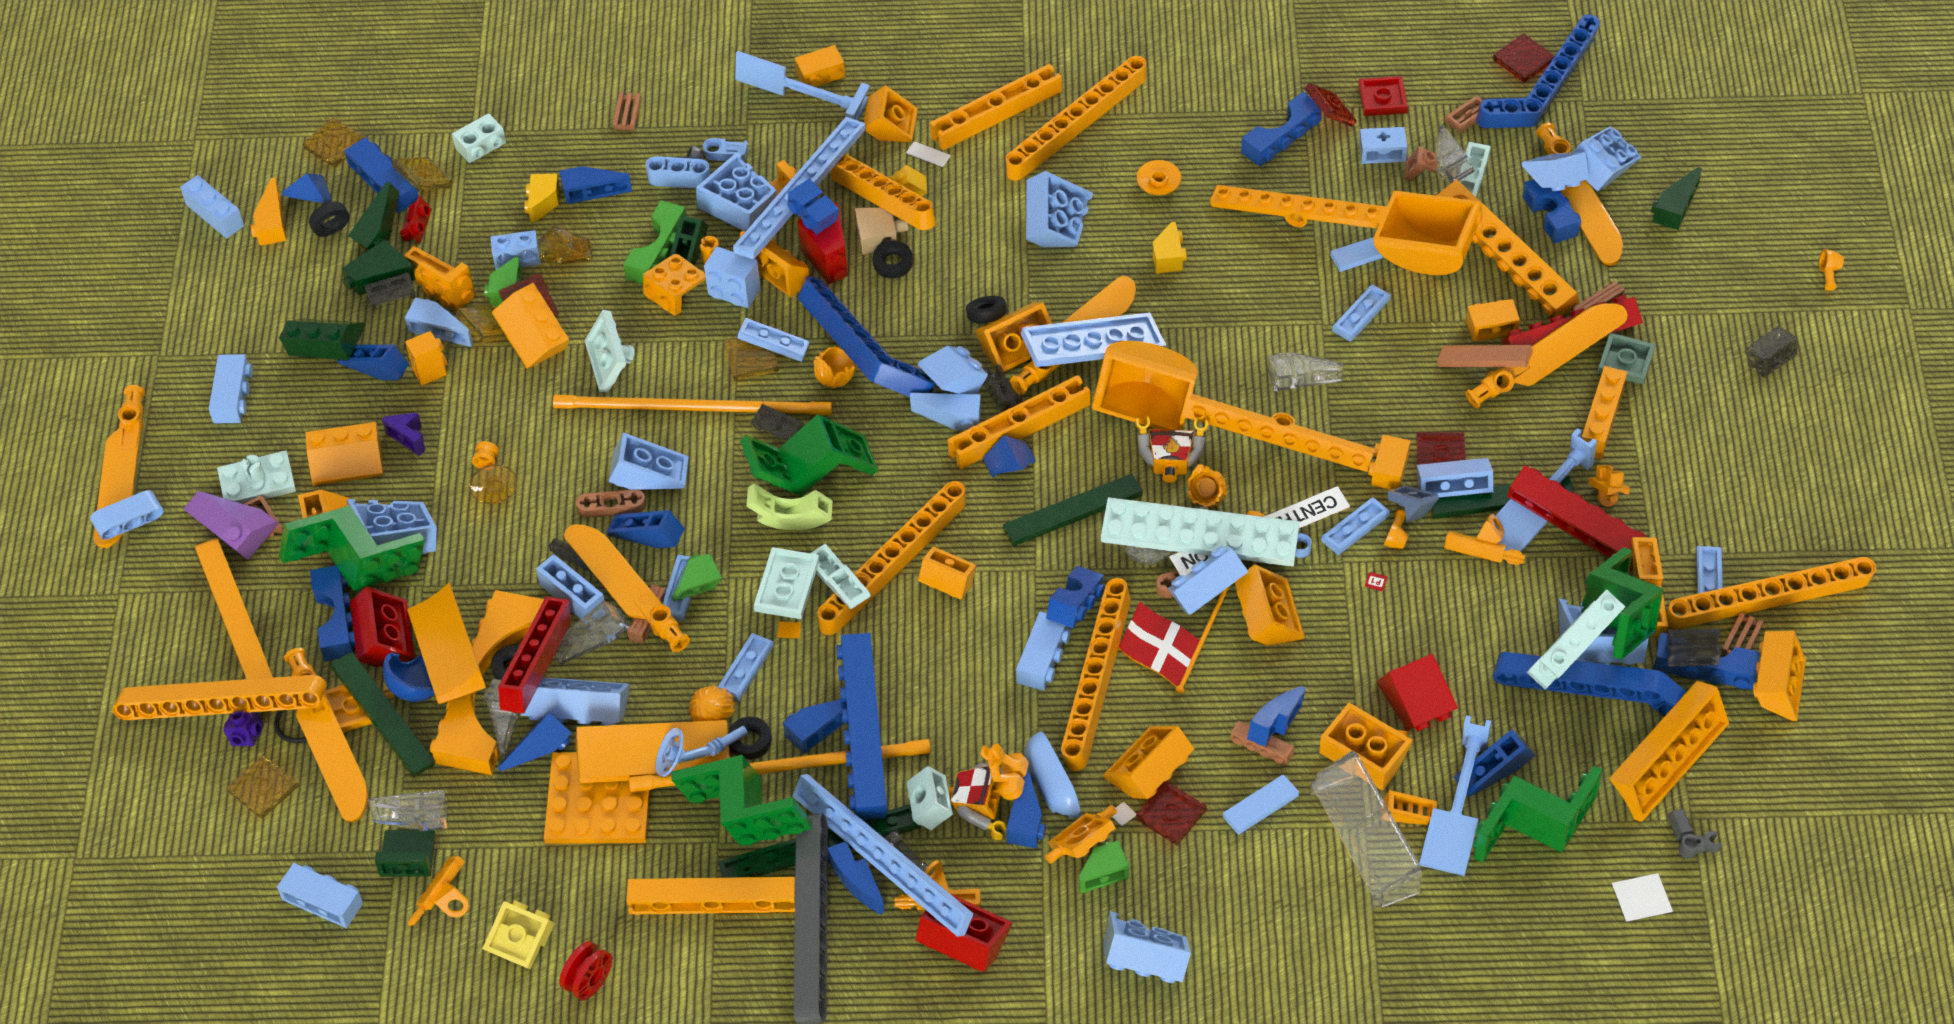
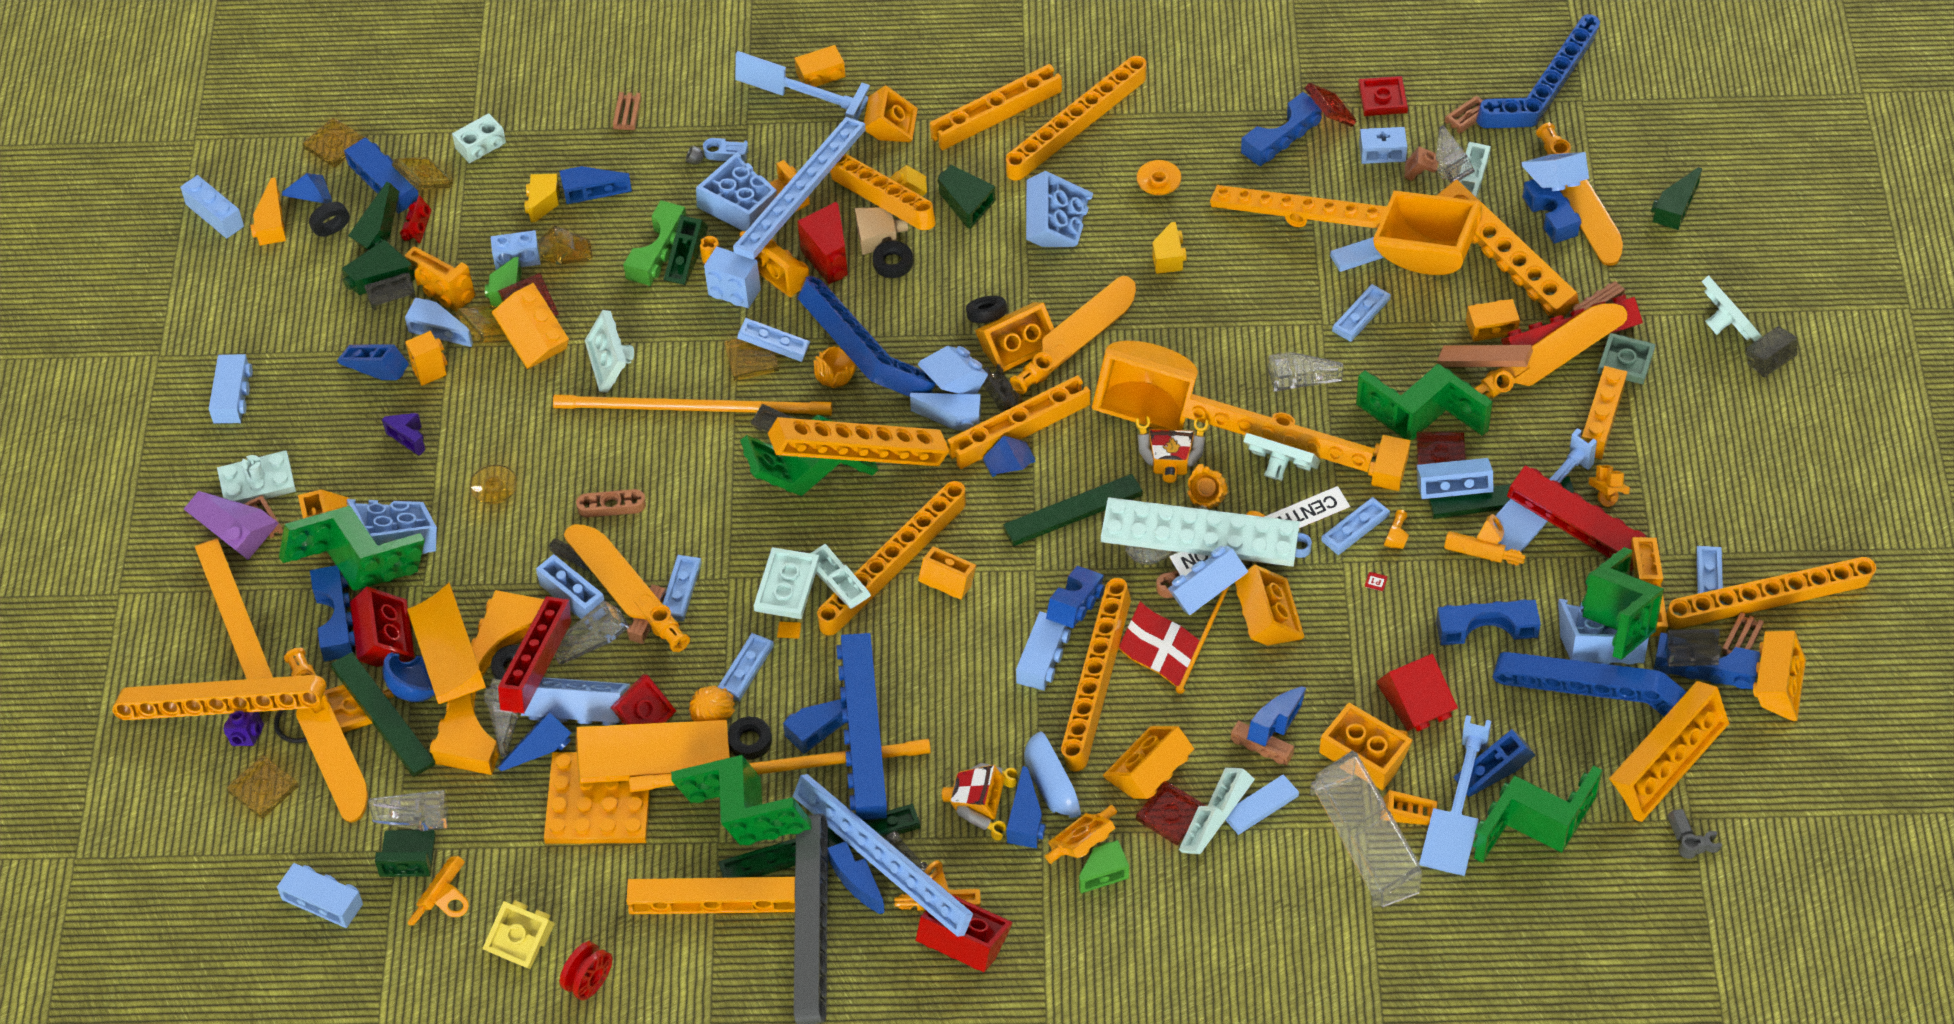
light blue beam [90,490,164,540] -> none
light orange piece [93,385,145,548] -> none
dark green slope [279,318,366,360] -> none
light orange slope [305,422,383,486] -> none
light orange wheel [472,441,499,470] -> none
blue slope [606,510,685,548] -> none
light blue slope [608,432,689,490] -> none
light orange bracket [643,254,706,316] -> none
light blue beam [646,156,710,188] -> none
light blue dish [656,726,747,777] -> none
bright green slope [671,553,722,602] -> none
yellowish green arch [746,483,833,530] -> none
blue piece [787,178,839,235] -> none
white sticker [906,142,951,167] -> none
light aqua brick [907,766,953,830] -> none
light orange piece [981,744,1029,800] -> none
light blue plate [1021,313,1166,367] -> none
light blue wedge [1103,911,1191,983] -> none
white sticker [1112,802,1136,826] -> none
sand blue slope [1388,485,1439,523] -> none
clear red tile [1493,33,1555,83] -> none
light aqua fence [1527,589,1625,689] -> none
light blue slope [1573,126,1641,192] -> none
white sticker [1612,873,1673,922] -> none
light orange bar [1819,249,1844,291] -> none
none -> red tile [610,674,676,725]
none -> light orange brick [768,417,950,466]
none -> dark green slope [938,165,996,229]
none -> light aqua slope [1179,768,1255,854]
none -> light aqua plate [1243,433,1320,481]
none -> green bracket [1356,364,1493,441]
none -> blue arch [1436,599,1541,645]
none -> light aqua plate [1701,275,1763,344]

